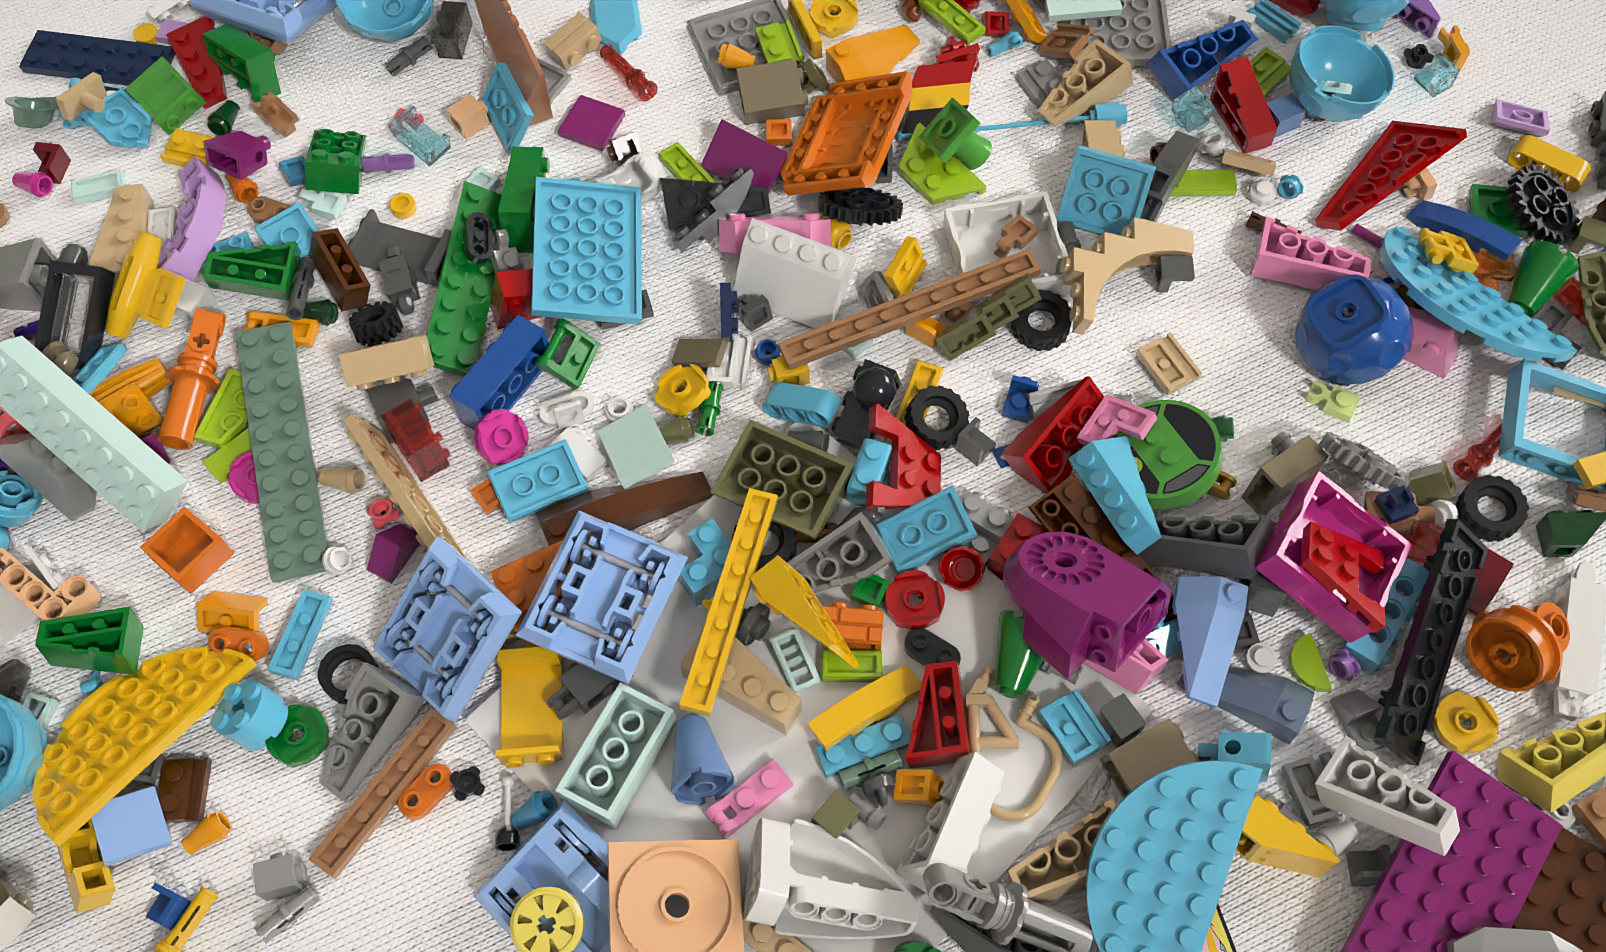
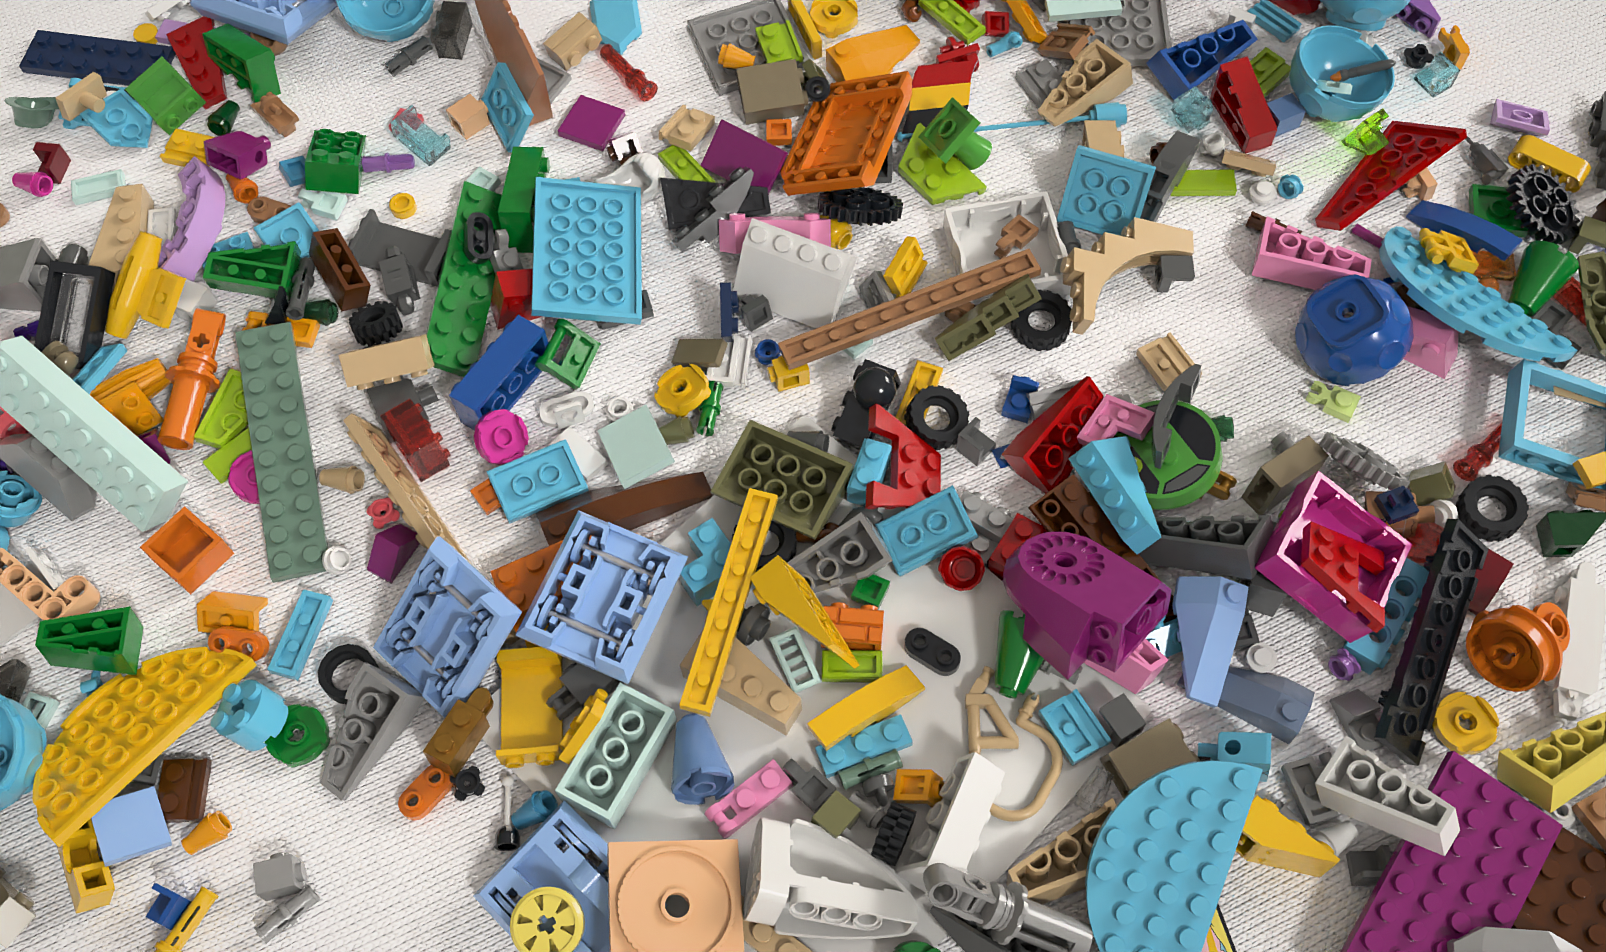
medium nougat plate [308,708,457,880] -> none
medium azure beam [762,382,842,427] -> none
red plate [885,570,945,630] -> none
red wedge [905,660,971,768] -> none
light orange panel [906,317,947,349] -> none
lime tile [1288,633,1332,692] -> none
none -> black slope [265,286,289,324]
none -> pearl gold brick [423,687,494,778]
none -> yellow plate [558,688,608,765]
none -> tan plate [659,104,715,152]
none -> dark grey plate [783,758,837,813]
none -> black plate [805,76,830,102]
none -> black tyre [871,801,917,866]
none -> dark grey slope [1152,364,1202,469]
none -> dark grey piece [1330,59,1396,82]
none -> clear neon green slope [1341,108,1389,155]
none -> dark grey piece [1465,136,1509,185]

